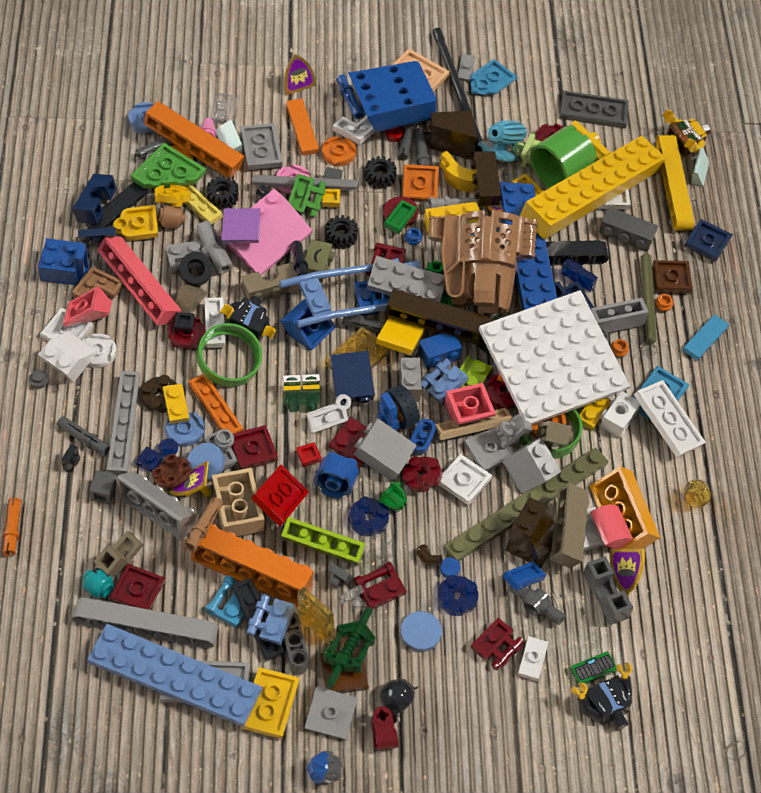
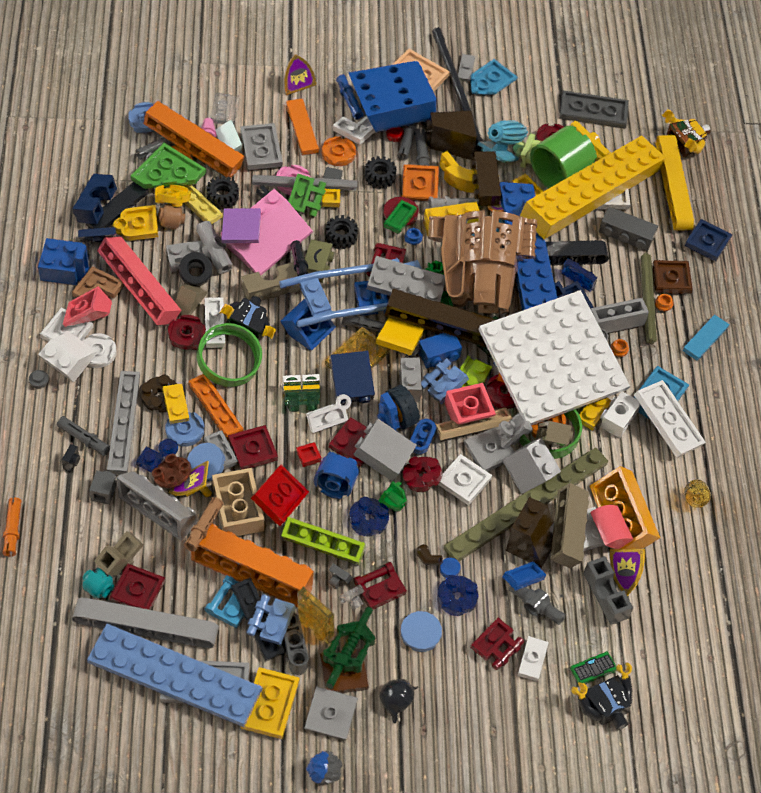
black tile [174,312,195,333] -> none
light grey plate [214,429,234,448] -> none
dark red piece [371,706,398,751] -> none
light aqua slope [691,148,709,186] -> none

